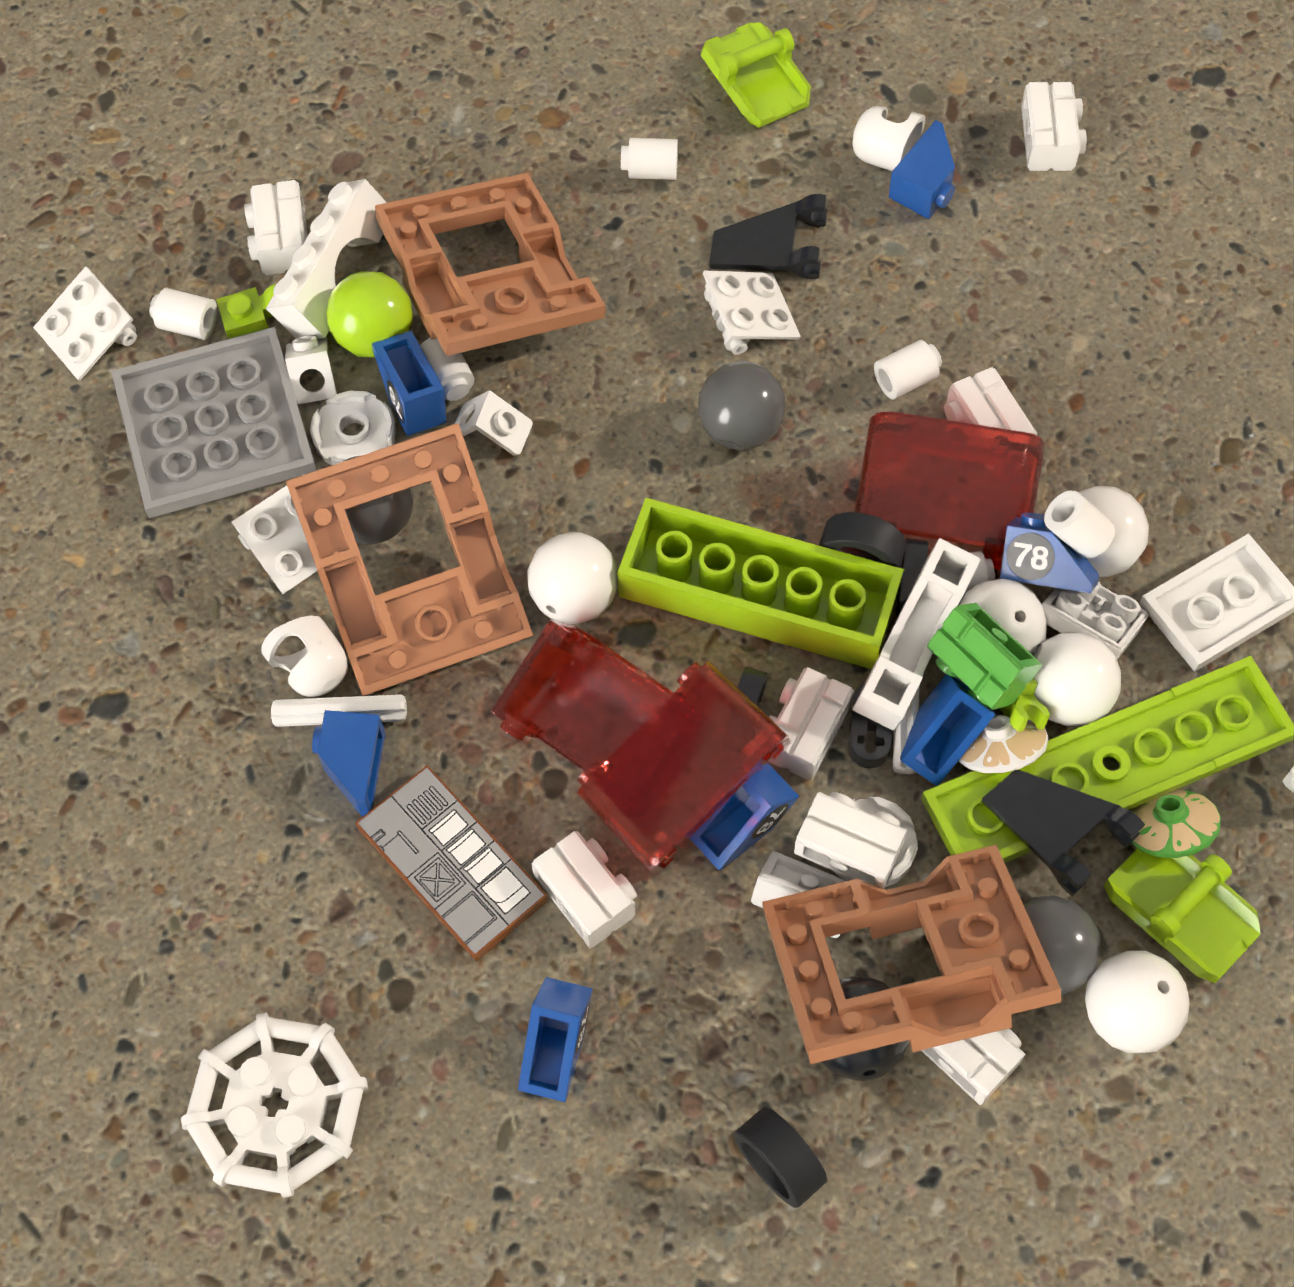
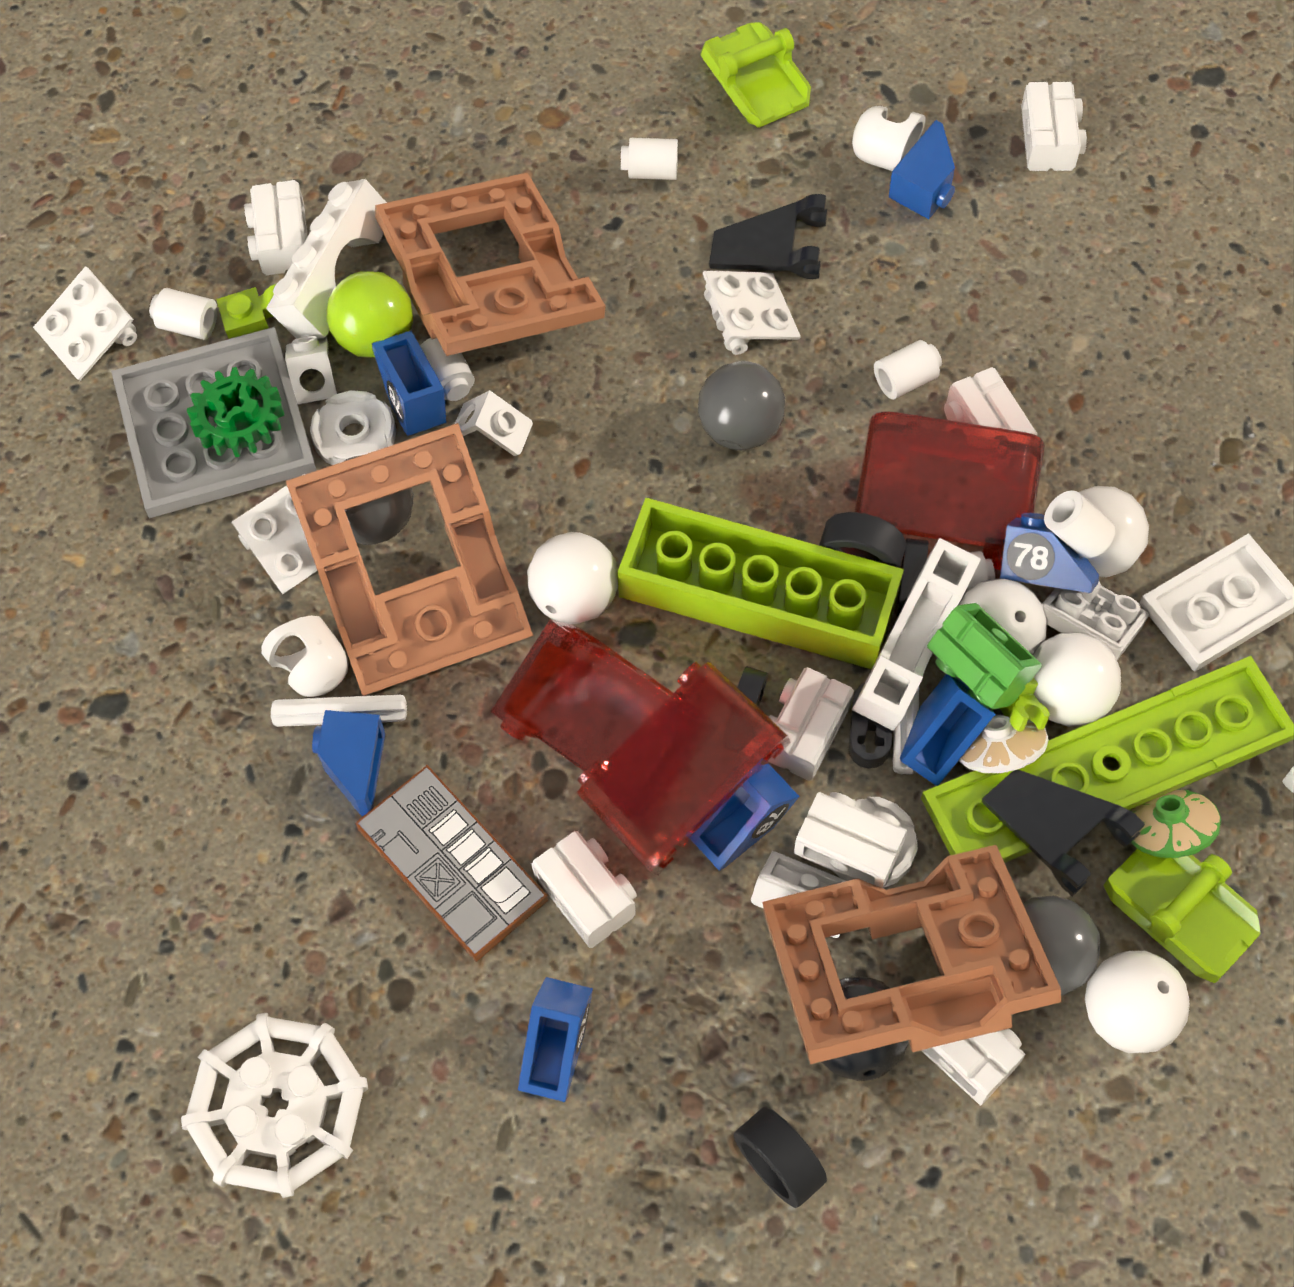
none -> green gear [187,367,284,457]

